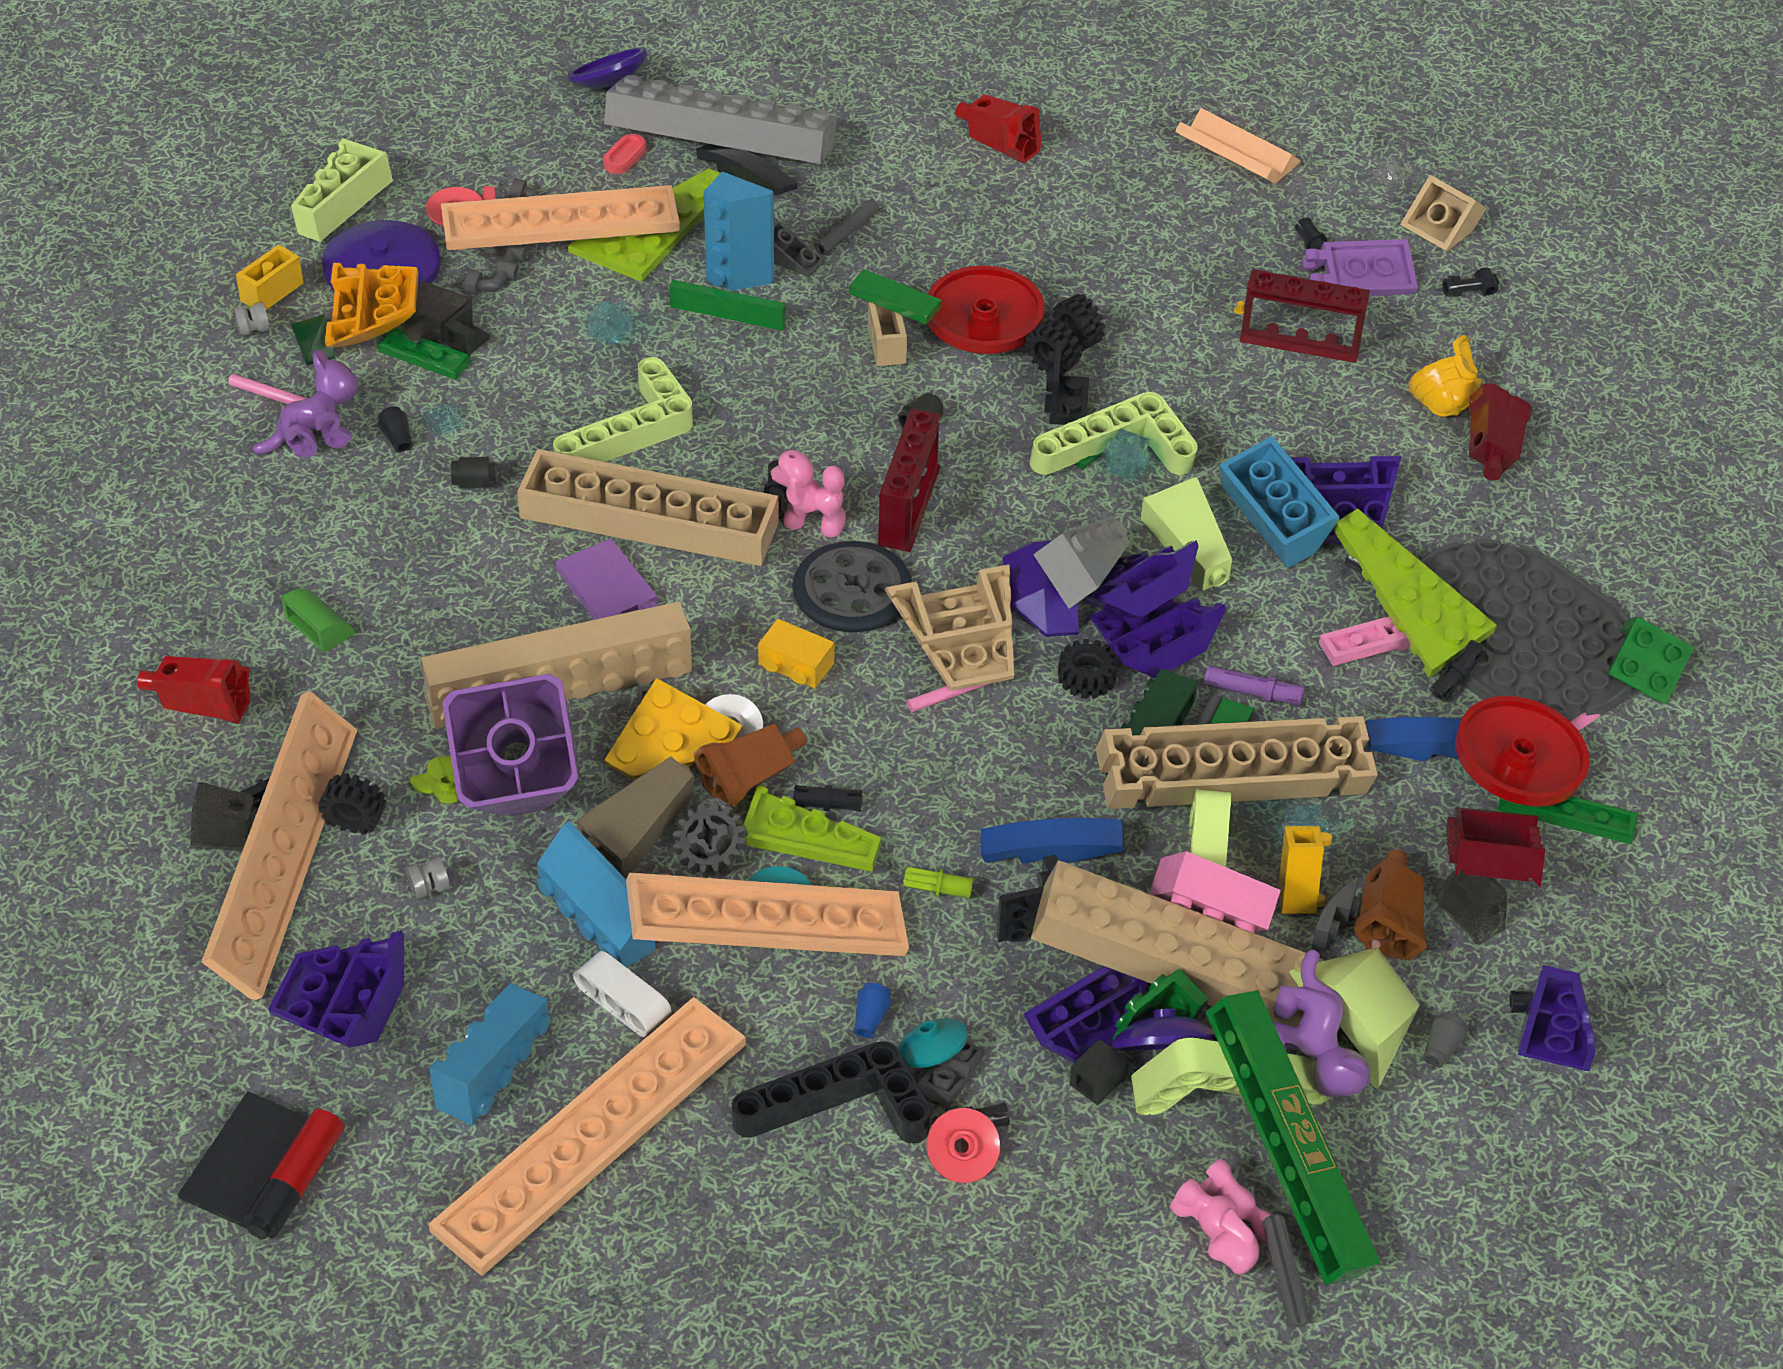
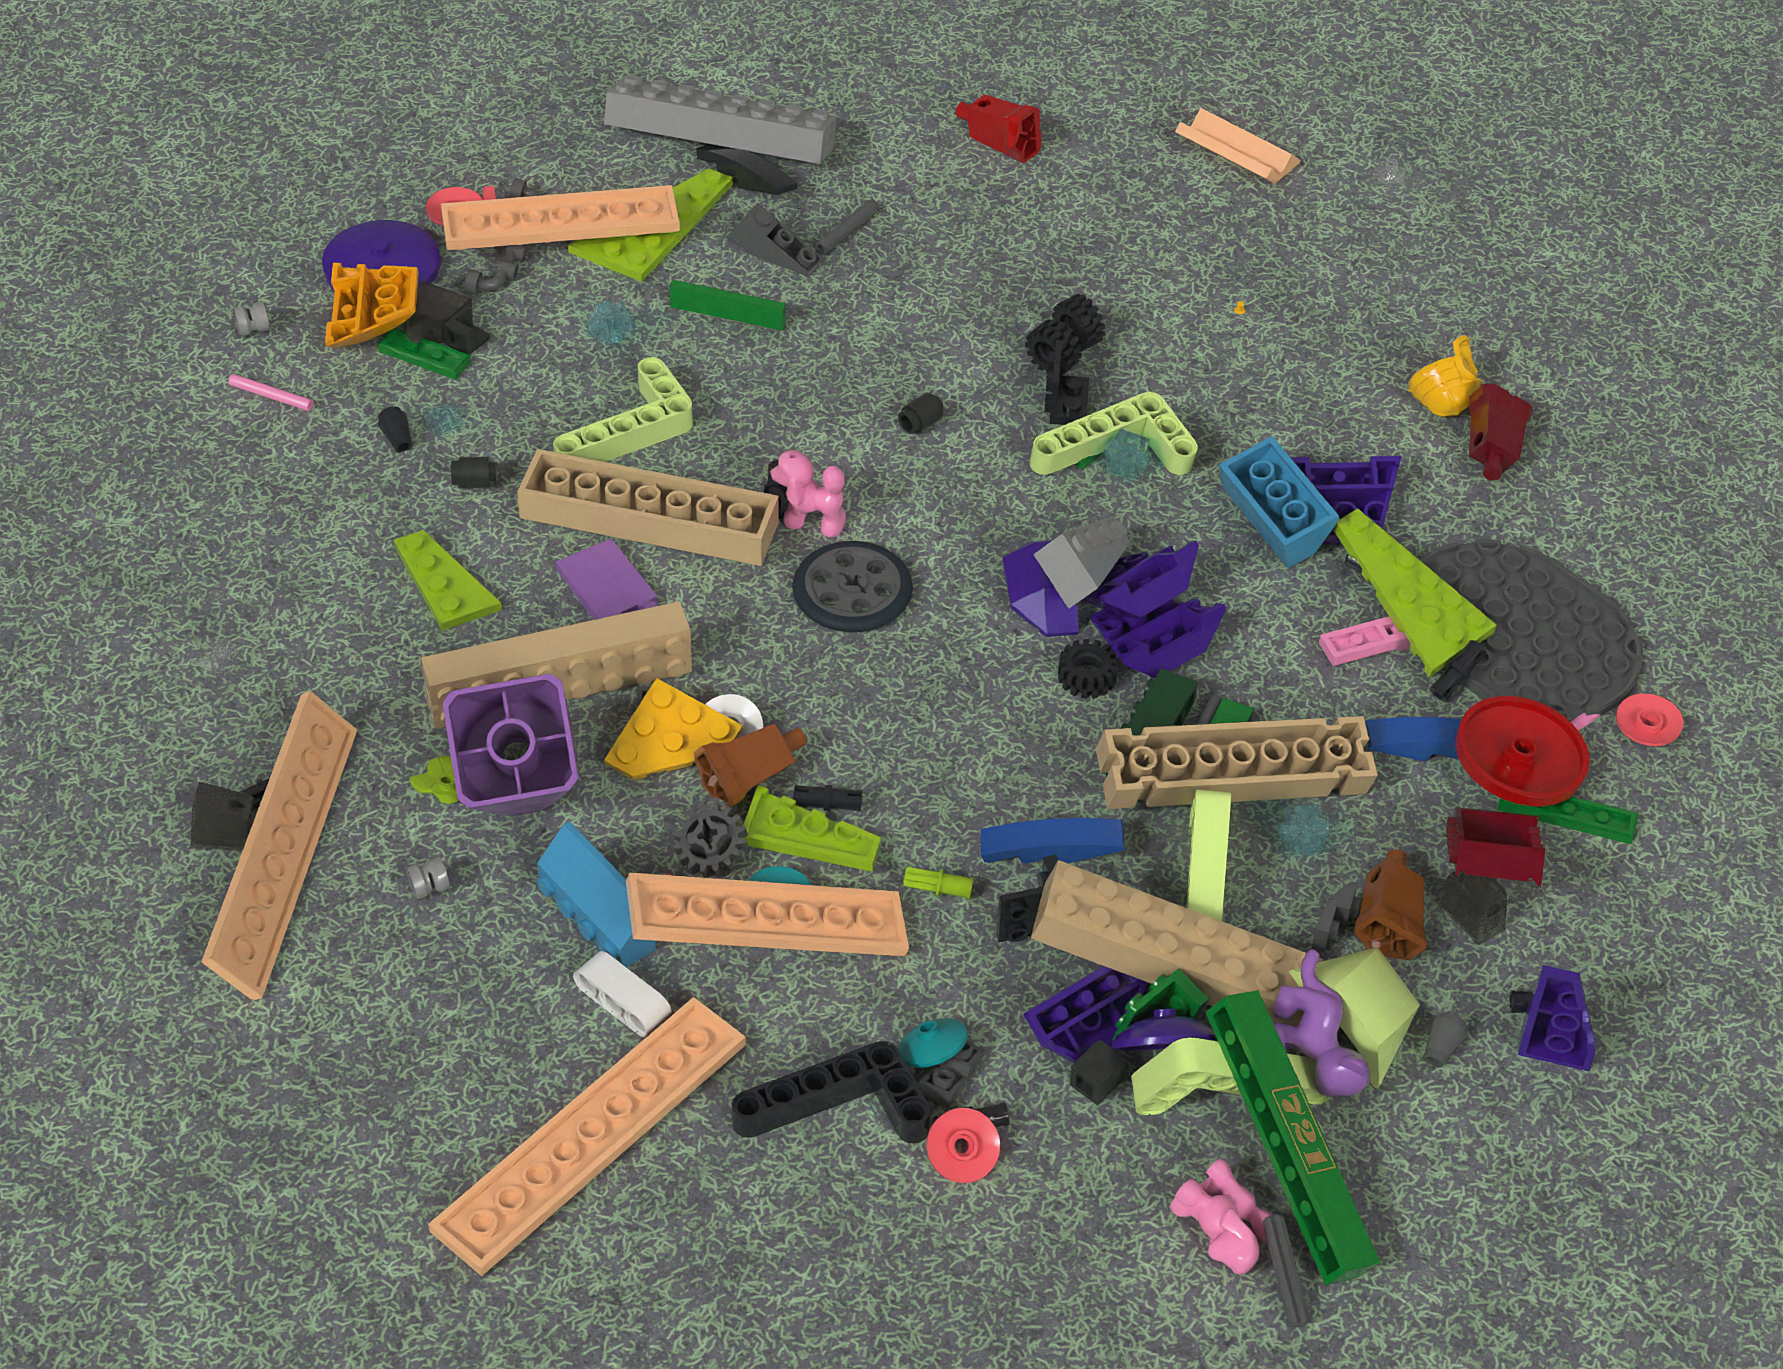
red piece [137,656,250,724] -> none
black door [178,1091,345,1239] -> none
yellow brick [236,244,304,310] -> none
medium lavender animal [253,350,357,457] -> none
dark purple wedge [268,931,404,1048] -> none
bright green brick [281,588,355,653] -> none
yellowish green wedge [291,138,393,242] -> none
dark green slope [291,314,336,366] -> none
black tyre [318,773,386,835] -> none
dark azure wedge [429,983,551,1125] -> none
dark purple dish [568,47,647,90] -> none
dark tan slope [577,756,694,878] -> none
coral tile [603,134,647,174] -> none
dark azure slope [704,172,774,291] -> none
yellow brick [758,619,835,688] -> none
green tile [849,269,942,325] -> none
blue cone [853,983,892,1039] -> none
tan piece [868,302,907,366] -> none
dark red window [878,408,941,552] -> none
tan wedge [885,565,1014,691] -> none
bright pink bar [906,683,991,712] -> none
red dish [928,265,1044,354] -> none
yellowish green slope [1141,477,1232,591] -> none
bright pink wedge [1149,851,1281,933] -> none
medium lavender pin [1204,665,1305,707] -> none
dark red window [1239,269,1370,363] -> none
yellow brick [1278,826,1332,914] -> none
black pin [1295,217,1327,267] -> none
medium lavender tile [1301,239,1418,296] -> none
tan slope [1400,175,1487,251] -> none
black bar [1442,267,1499,297] -> none
green bracket [1608,616,1695,704] -> none
none -> lime wing [394,530,502,631]
none -> coral dish [1616,694,1683,746]

